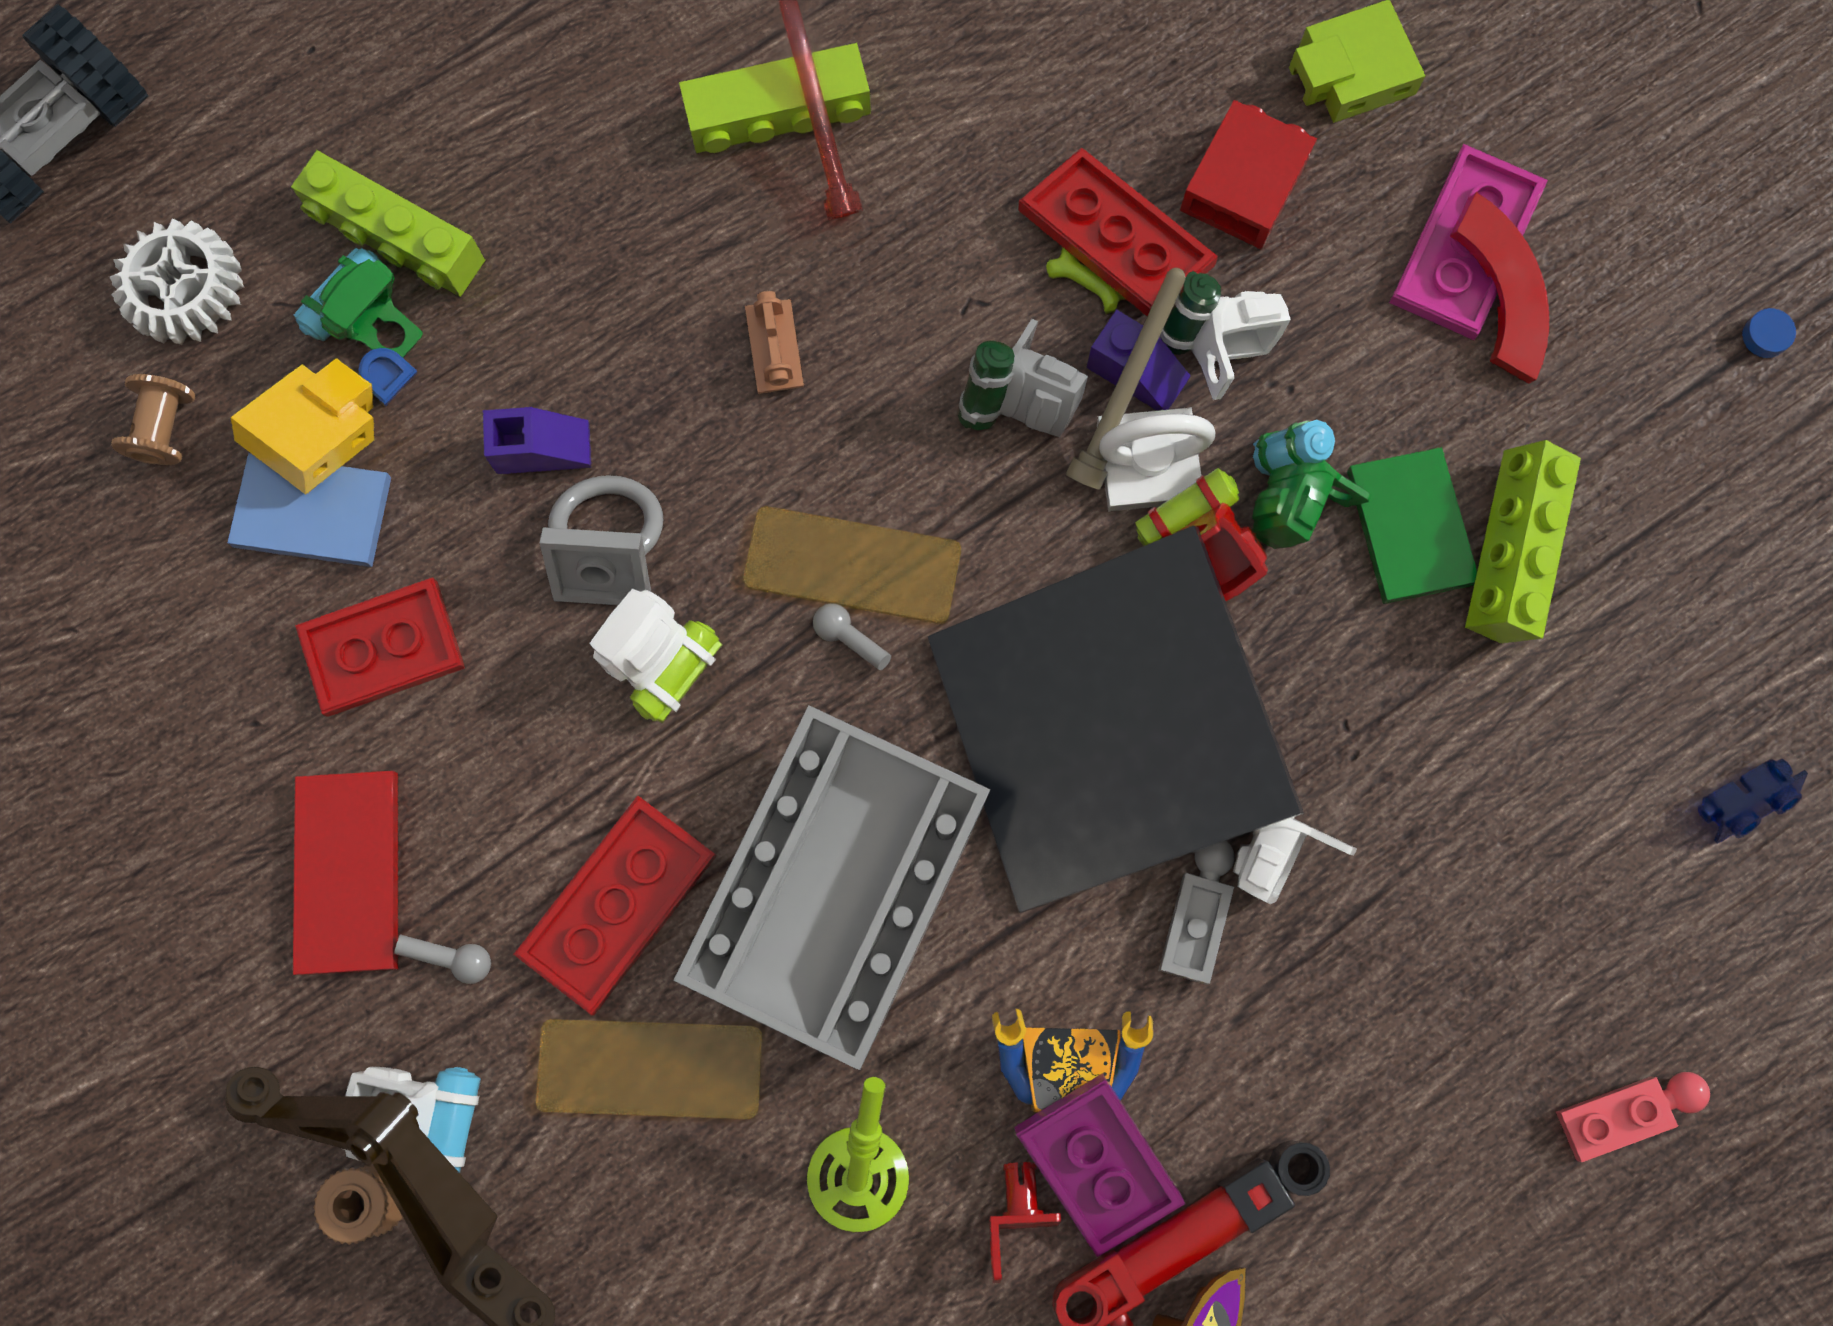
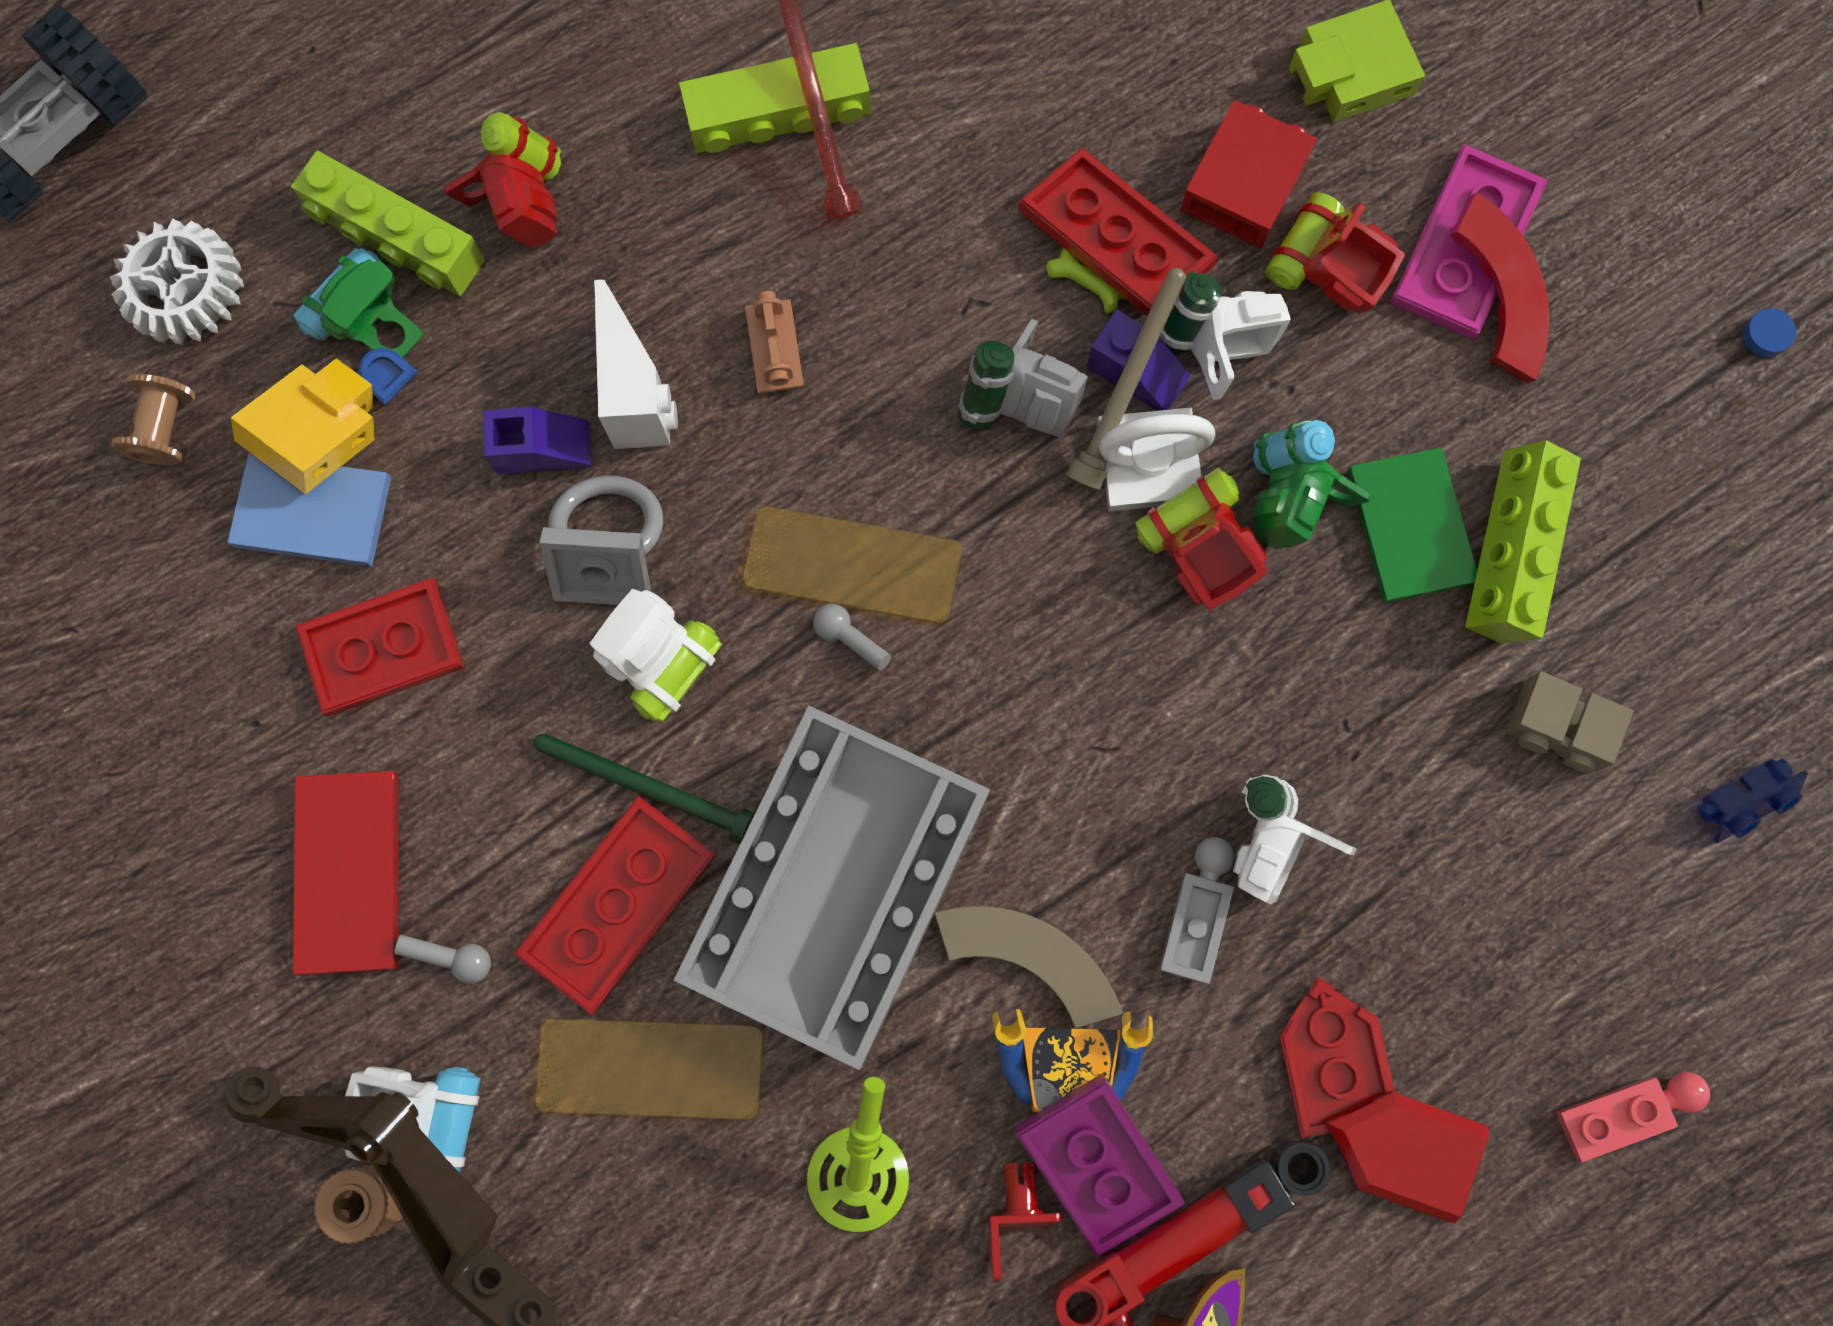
black tile [927,525,1304,913] -> none
none -> red piece [444,112,561,249]
none -> dark green bar [533,733,755,844]
none -> white slope [594,280,678,449]
none -> dark tan tile [935,906,1123,1029]
none -> red piece [1265,192,1405,314]
none -> red tile [1279,977,1395,1139]
none -> red tile [1326,1091,1489,1224]
none -> dark tan piece [1505,671,1634,773]

